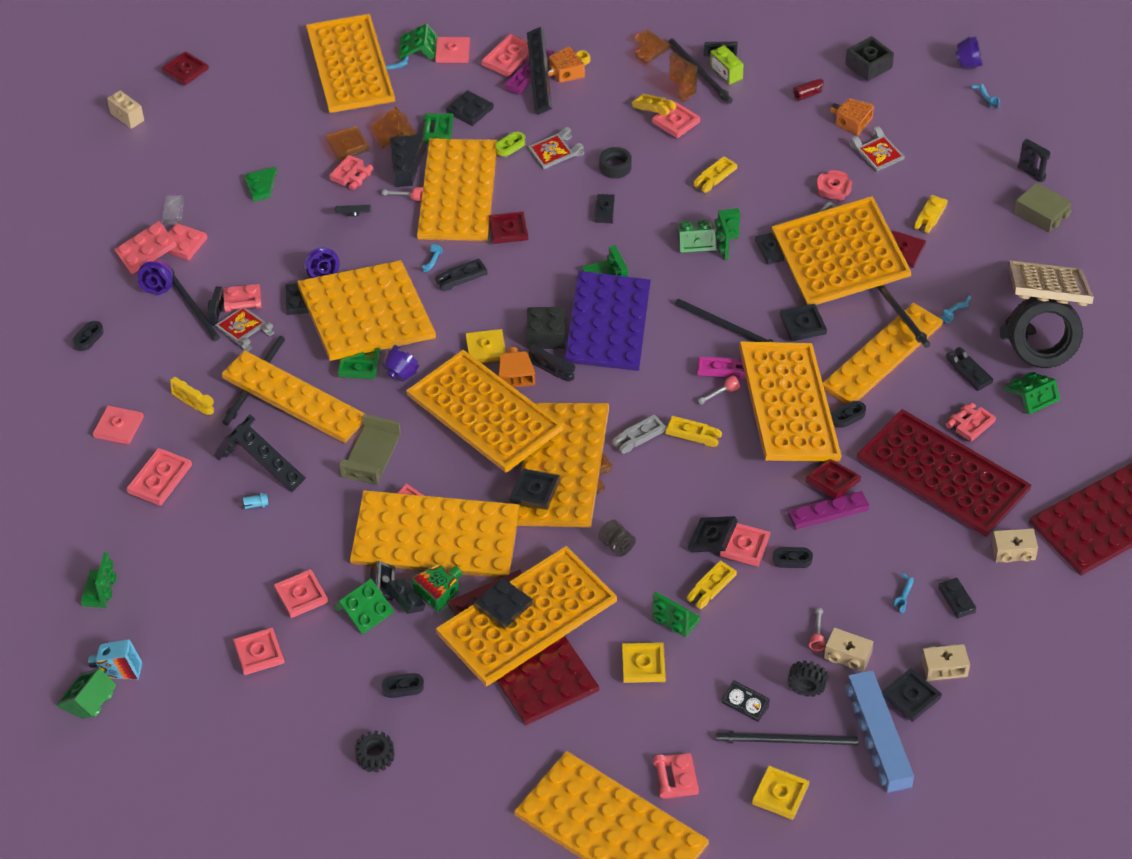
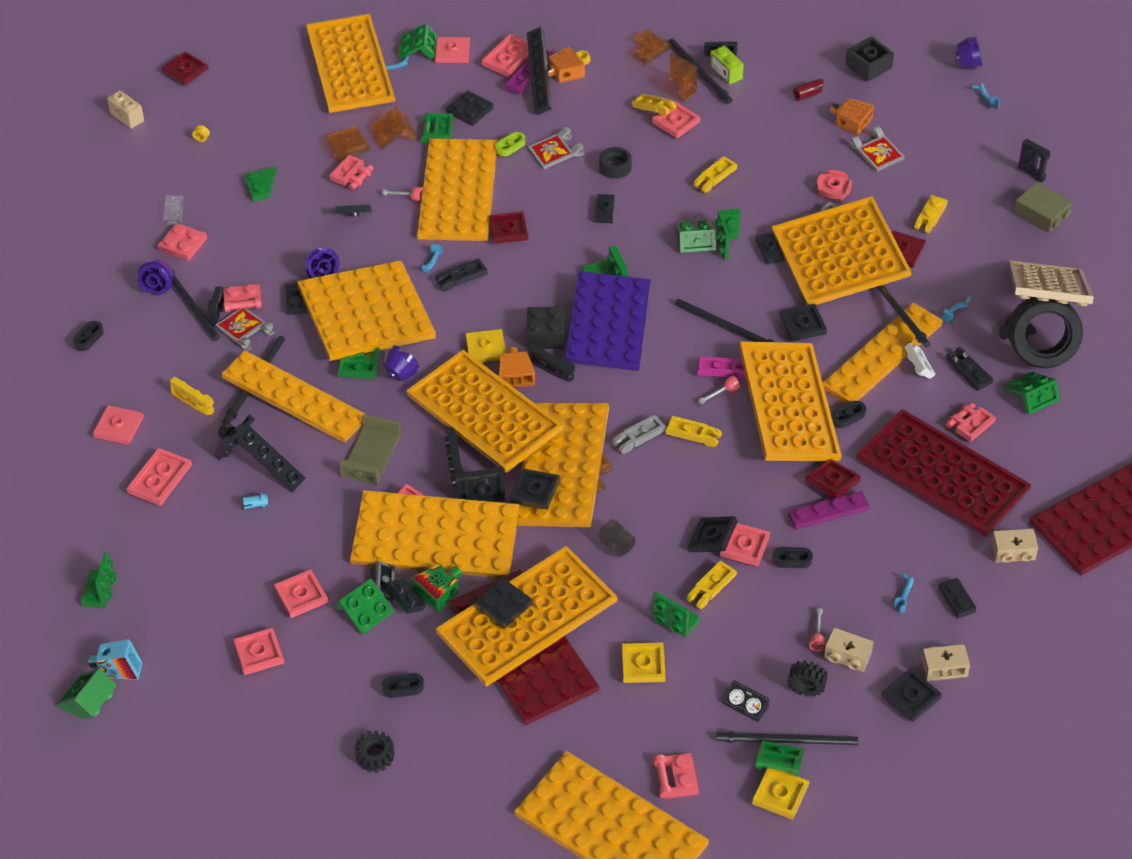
coral plate [114,221,177,274] -> none
black wedge [390,134,425,188] -> none
medium blue brick [845,670,914,793] -> none
none -> yellow bush [192,125,210,142]
none -> black bush [218,422,236,439]
none -> black bracket [444,428,505,502]
none -> green plate [755,740,804,776]
none -> white plate [905,343,936,379]

